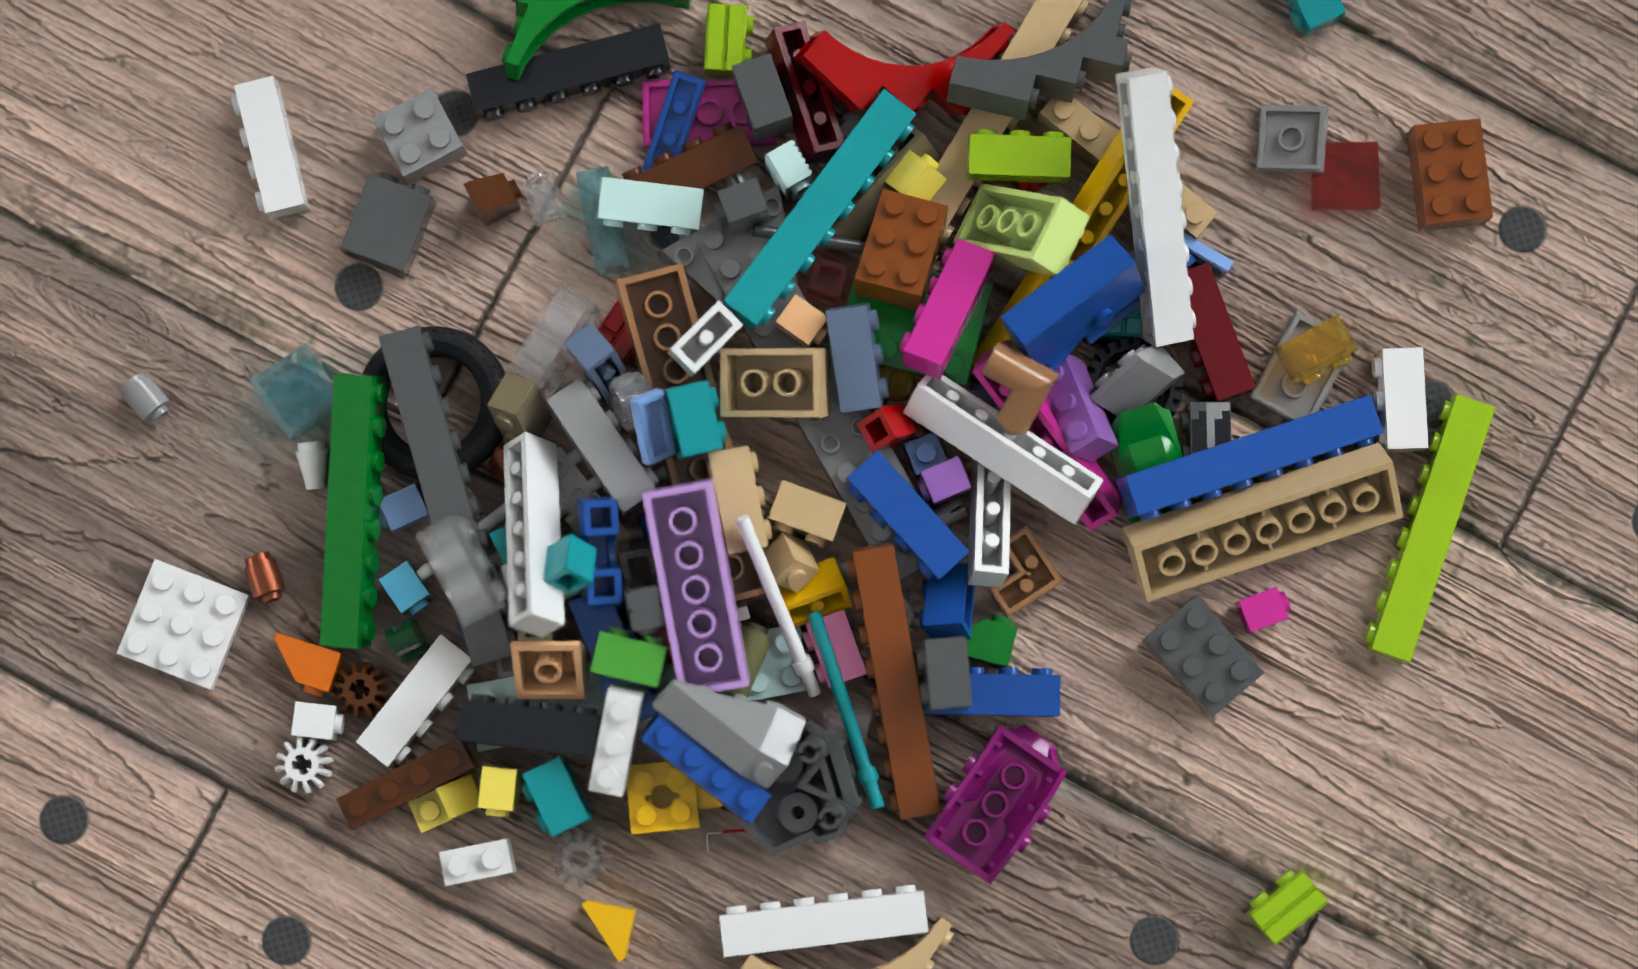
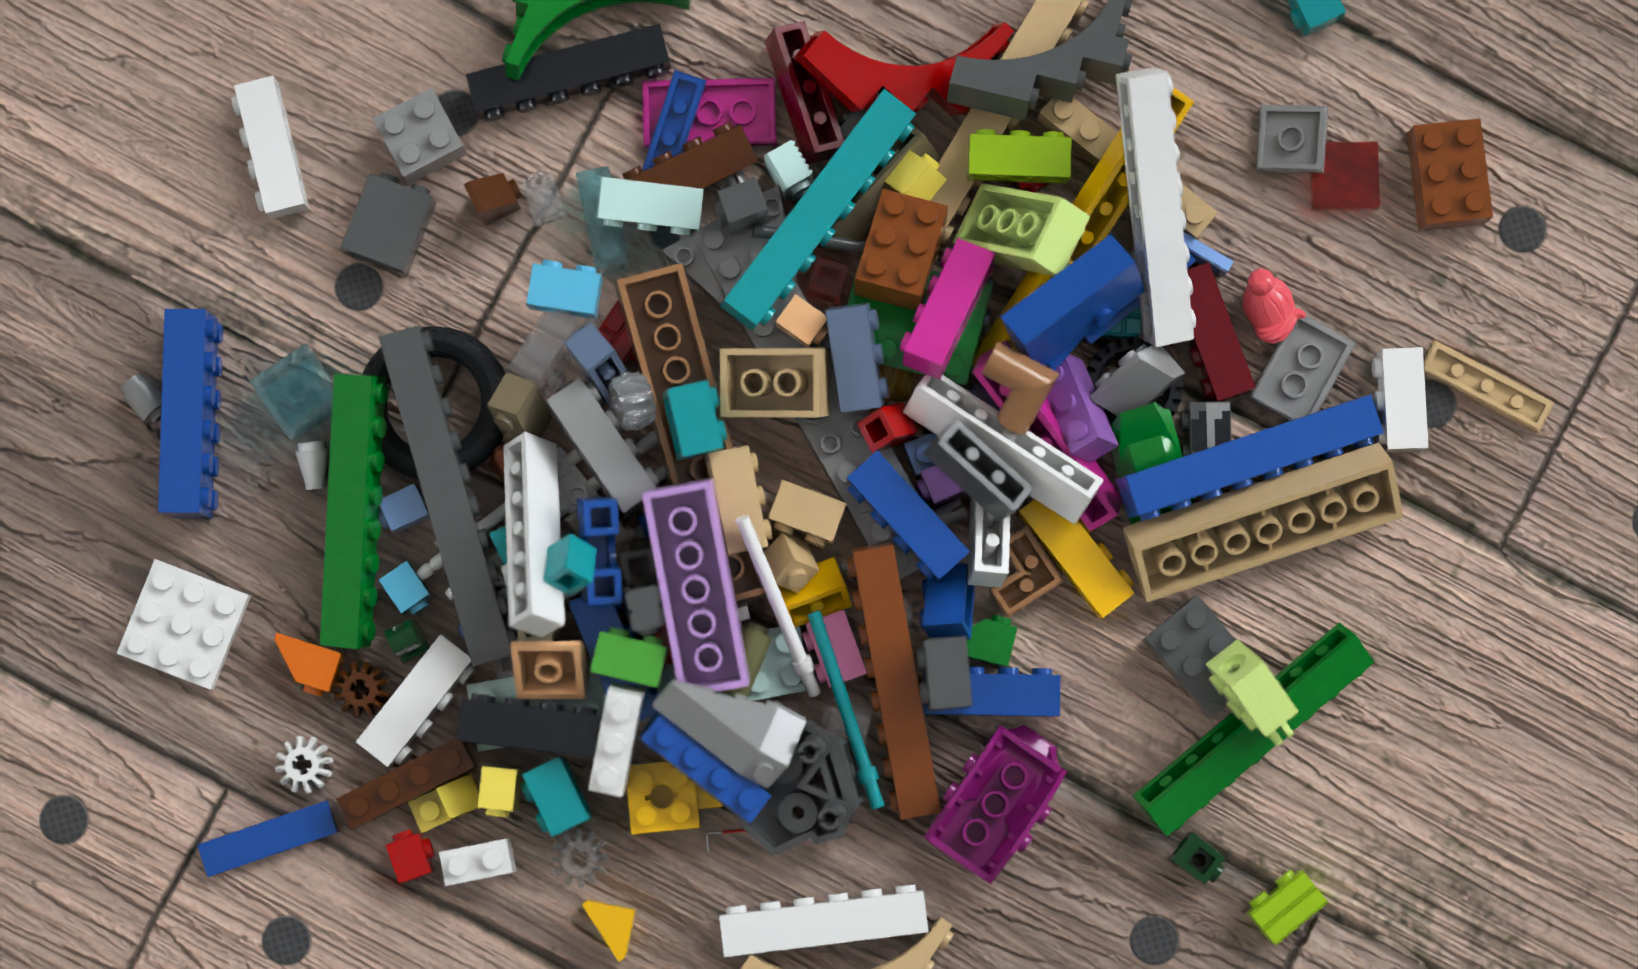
copper brick [244,551,287,604] -> none
white brick [291,701,345,741] -> none
clear brick [415,515,508,628] -> none
light blue tile [629,388,676,466] -> none
white brick [667,301,743,376] -> none
lime brick [704,3,754,78] -> none
dark grey piece [732,53,793,143] -> none
dark pink brick [1235,586,1291,634] -> none
clear yellow brick [1275,314,1358,386] -> none
lime brick [1364,394,1496,664] -> none
none -> blue brick [158,309,223,519]
none -> blue tile [197,800,339,877]
none -> red brick [385,829,435,884]
none -> medium azure brick [526,260,603,319]
none -> dark grey brick [923,419,1034,522]
none -> yellow brick [1017,499,1135,620]
none -> green brick [1132,622,1375,836]
none -> dark green brick [1169,832,1226,885]
none -> yellowish green brick [1206,639,1299,747]
none -> coral hair [1242,268,1306,344]
none -> tan tile [1424,340,1554,433]

